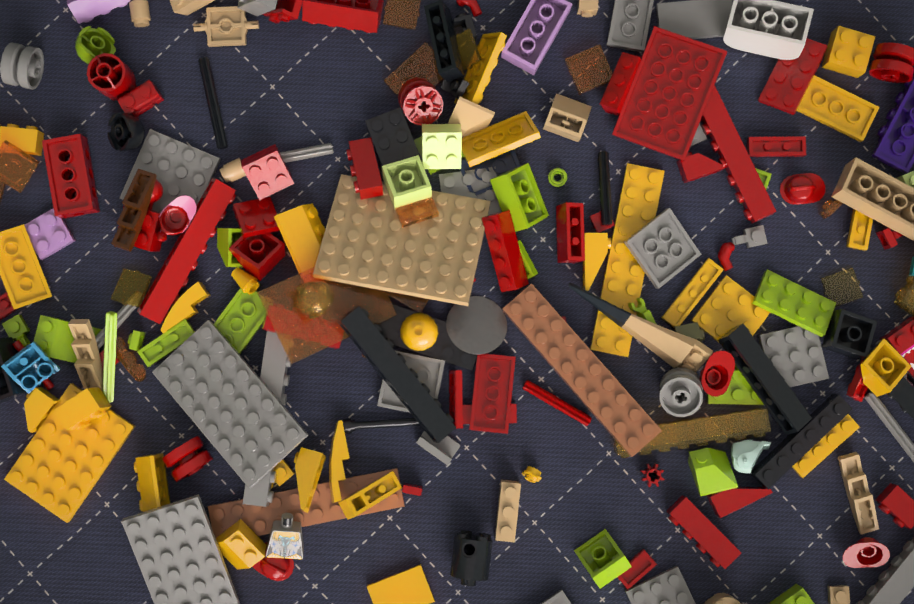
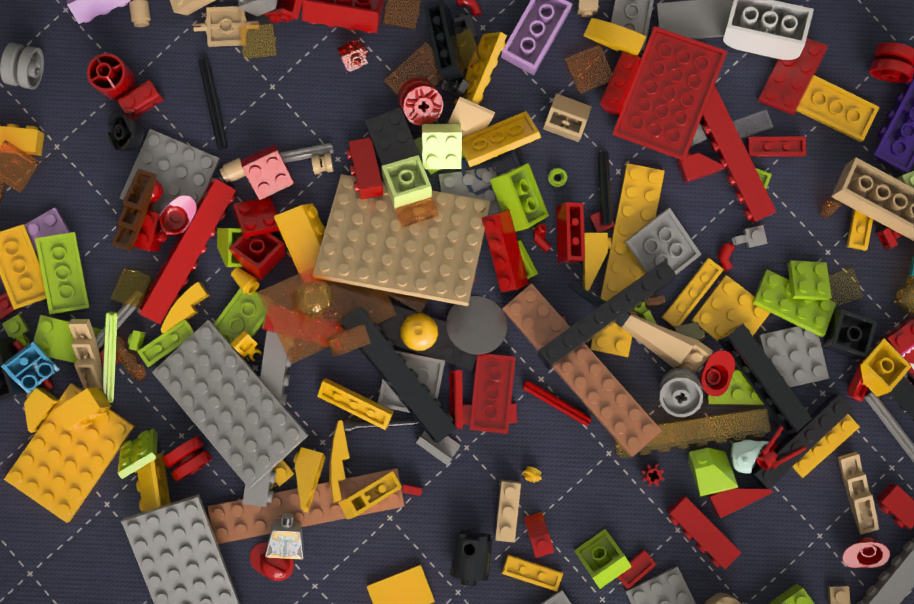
red brick [42,134,100,219] -> none
lime cylinder [75,26,116,64] -> none
yellow slope [216,519,267,570] -> none
red piece [780,173,826,205] -> none
yellow brick [821,26,876,78] -> none
none -> lime plate [35,232,89,314]
none -> lime plate [117,428,158,479]
none -> yellow plate [230,331,262,362]
none -> clear yellow piece [239,24,277,59]
none -> tan wheel [311,153,334,175]
none -> yellow plate [317,378,394,430]
none -> clear orange brick [325,324,371,356]
none -> clear red brick [337,40,369,72]
none -> yellow tile [502,554,563,592]
none -> red slope [523,512,554,558]
none -> red arm [533,224,552,253]
none -> black brick [537,260,677,370]
none -> yellow slope [583,18,646,56]
none -> clear orange tile [644,296,665,307]
none -> clear tile [732,109,773,139]
none -> red plant [756,426,806,470]
none -> lime plate [787,260,832,301]

